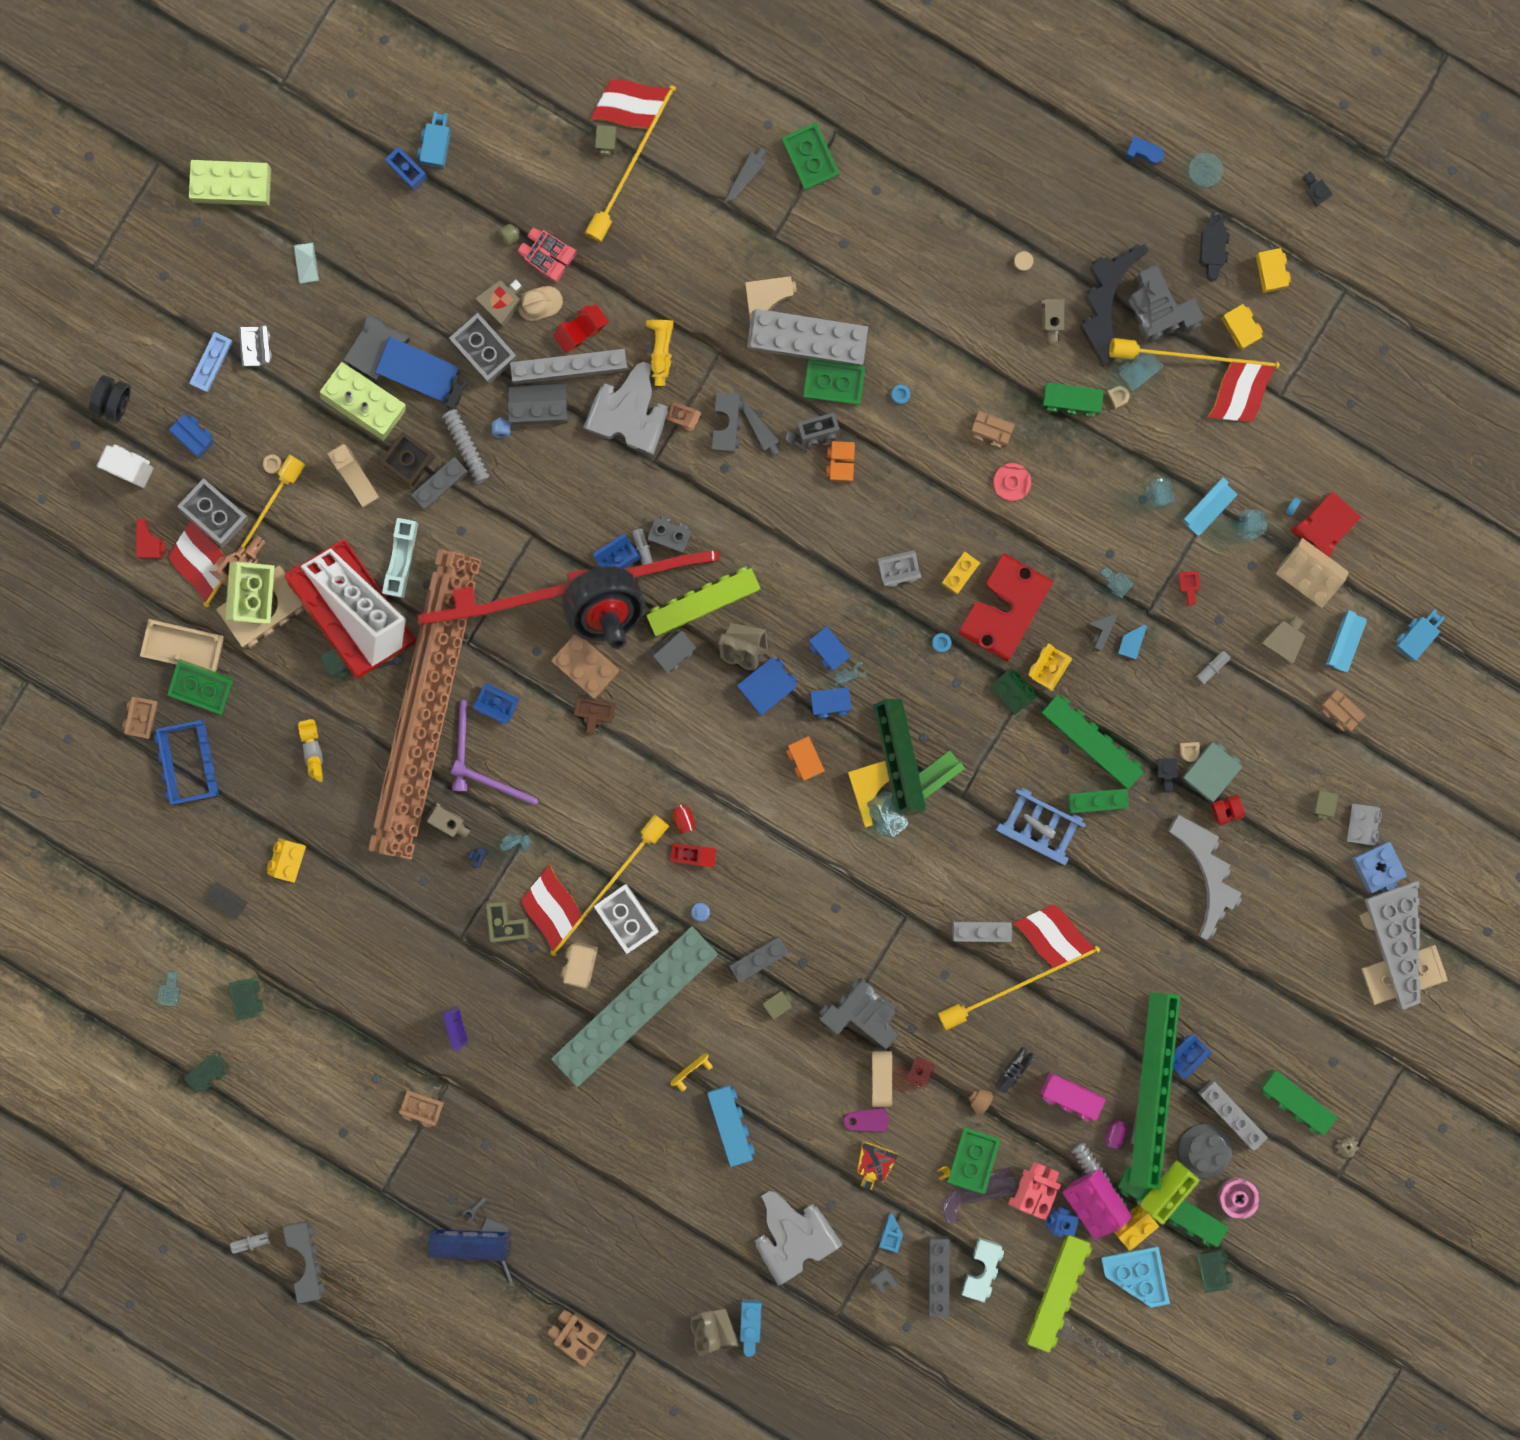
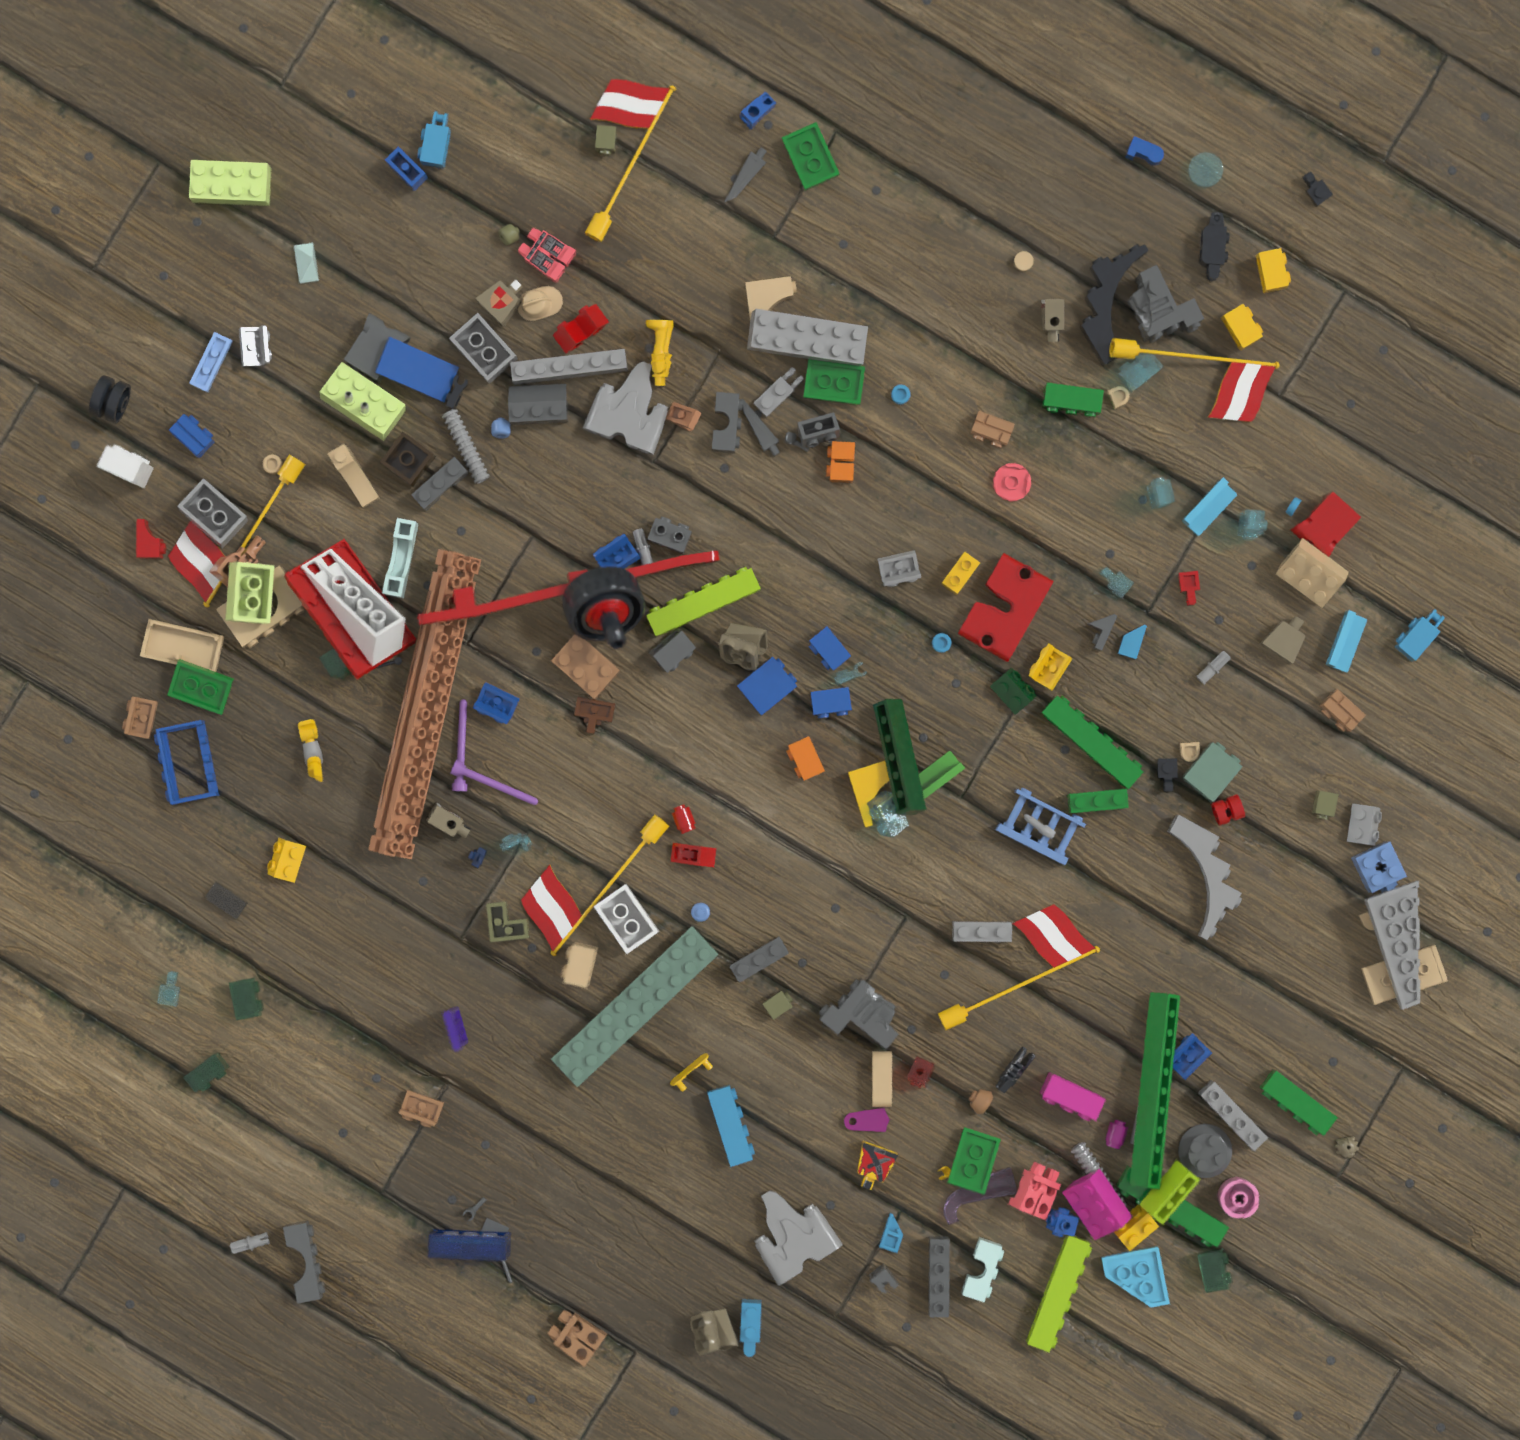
none -> blue leg [739,92,777,130]
none -> light grey hinge [753,367,804,417]

